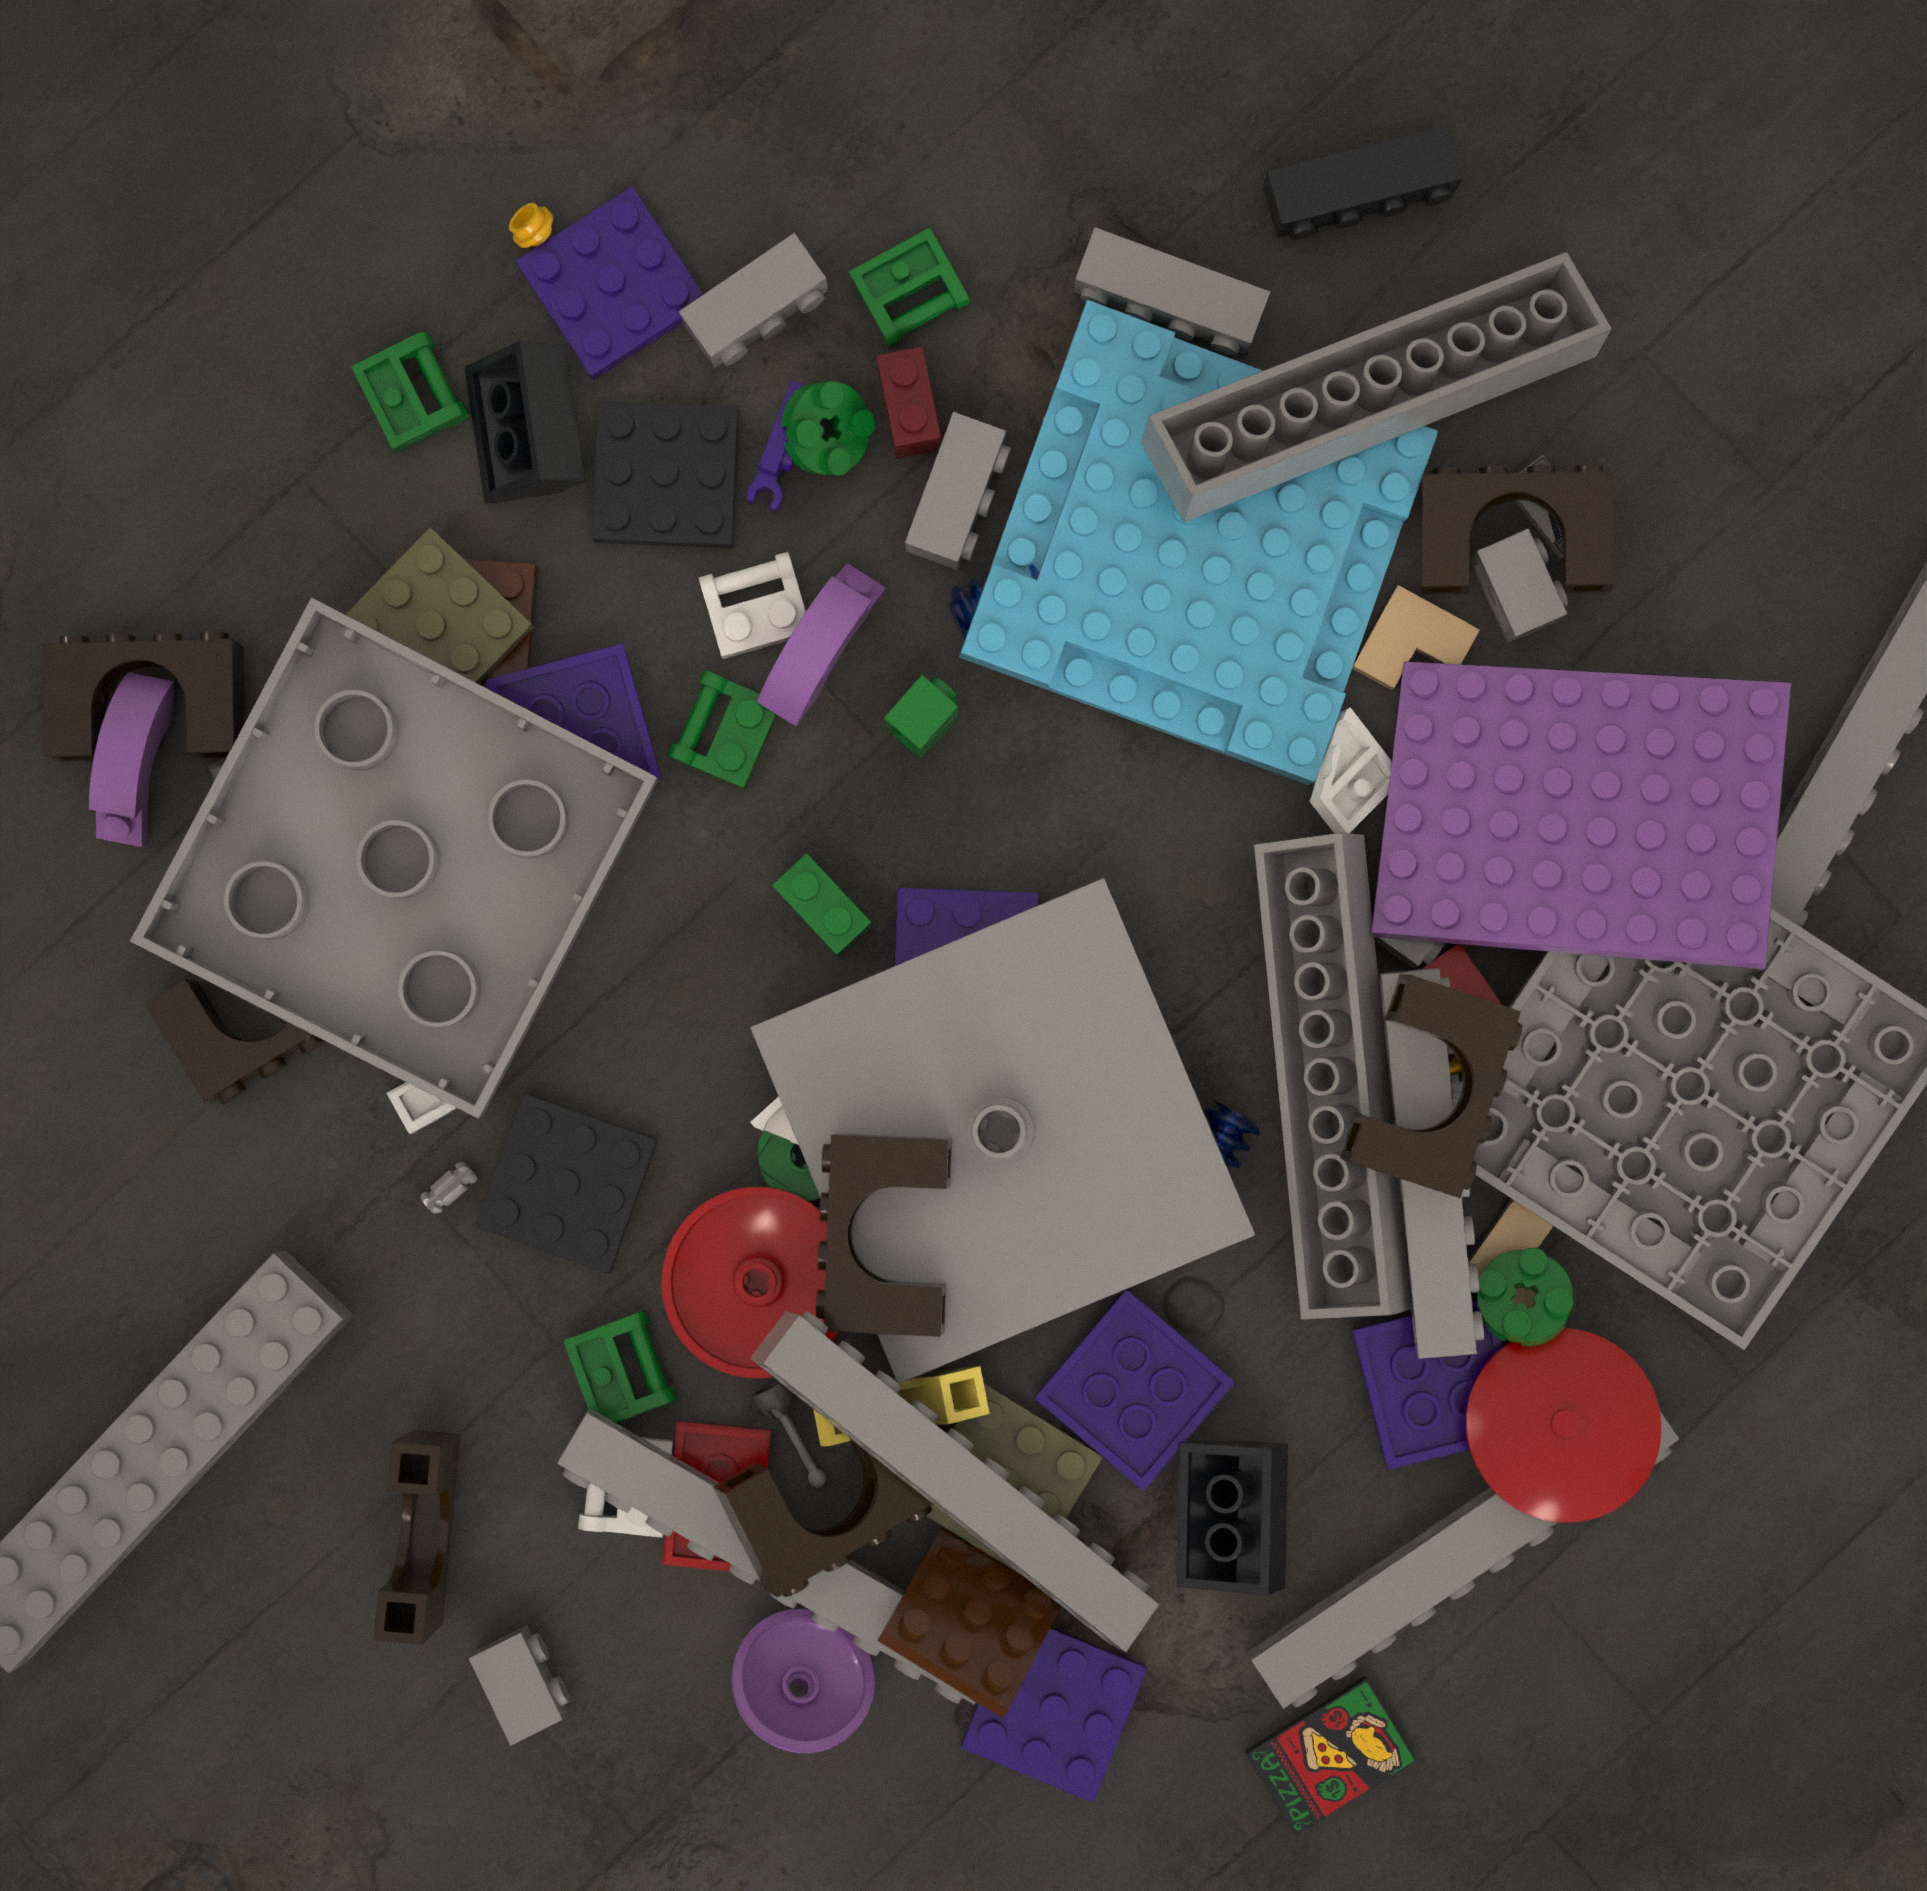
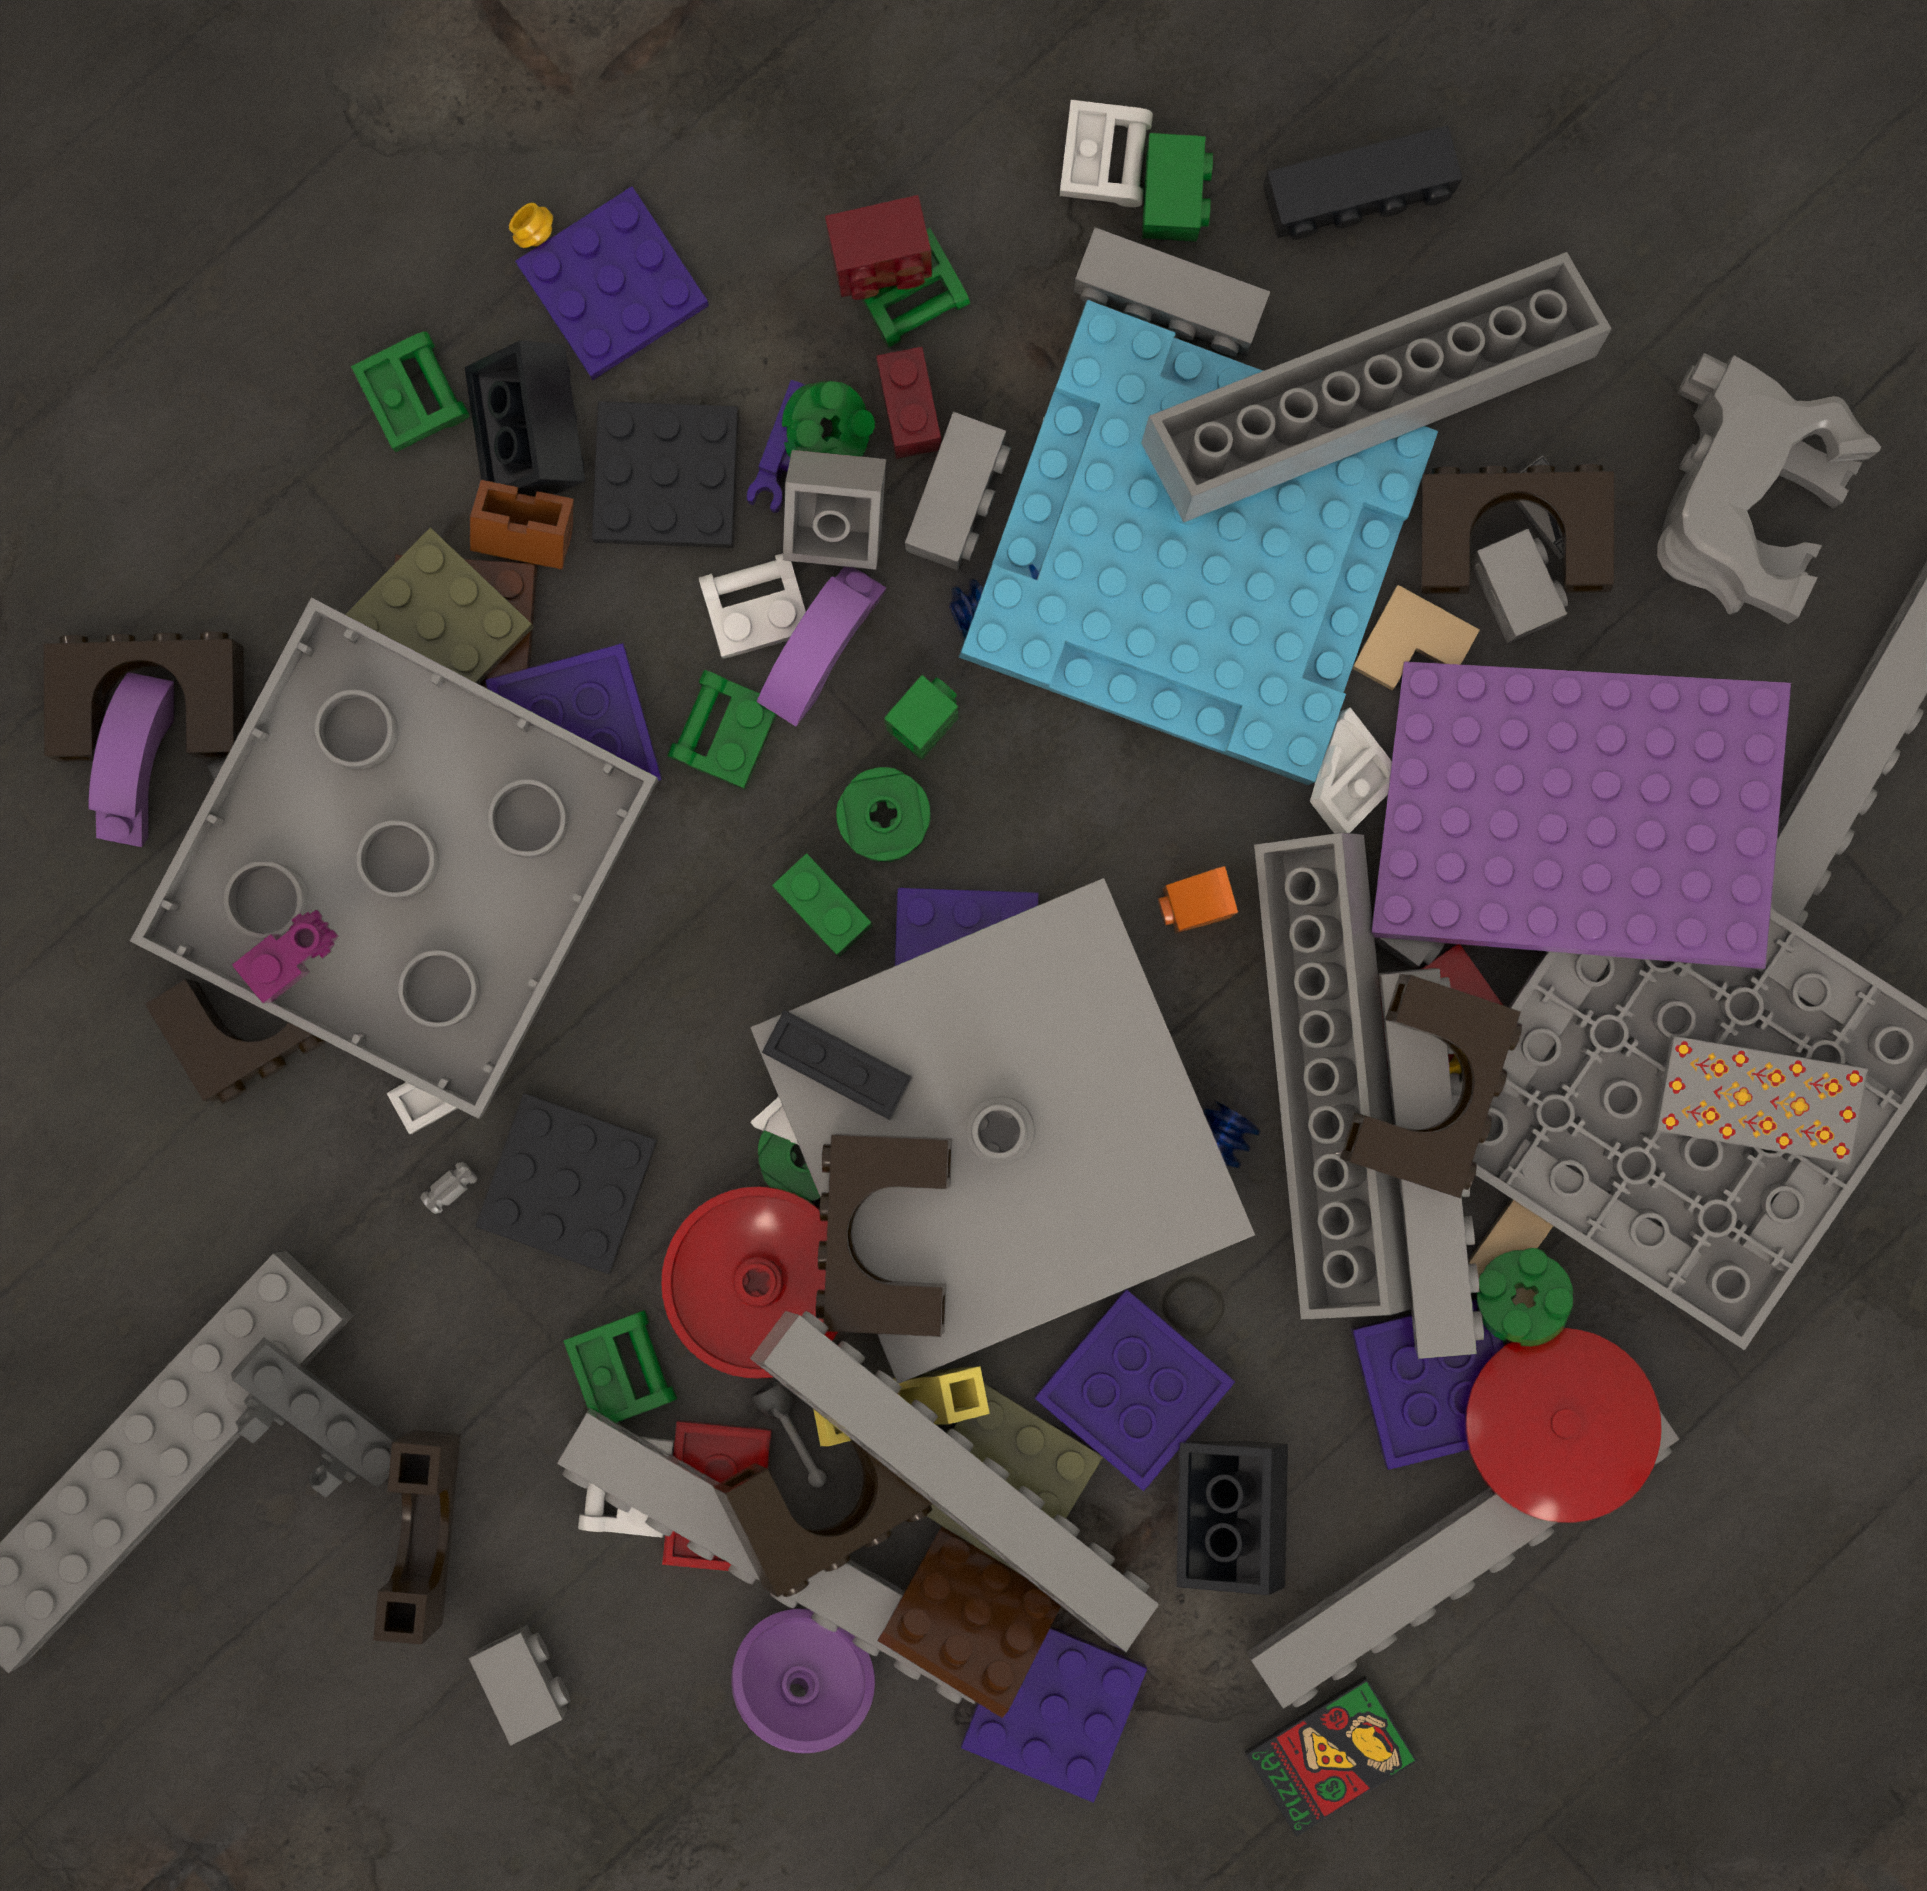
light grey brick [679,233,828,369] -> none
none -> dark grey hinge [231,1337,397,1498]
none -> magenta brick [232,909,339,1003]
none -> dark orange brick [470,480,574,569]
none -> black tile [762,1010,913,1120]
none -> light grey brick [783,450,886,569]
none -> dark red brick [825,195,932,300]
none -> green plate [836,767,931,862]
none -> white plate [1059,100,1153,207]
none -> green brick [1142,133,1213,242]
none -> orange slope [1158,866,1238,933]
none -> light grey tile [1655,1035,1868,1164]
none -> light grey piece [1657,353,1881,624]

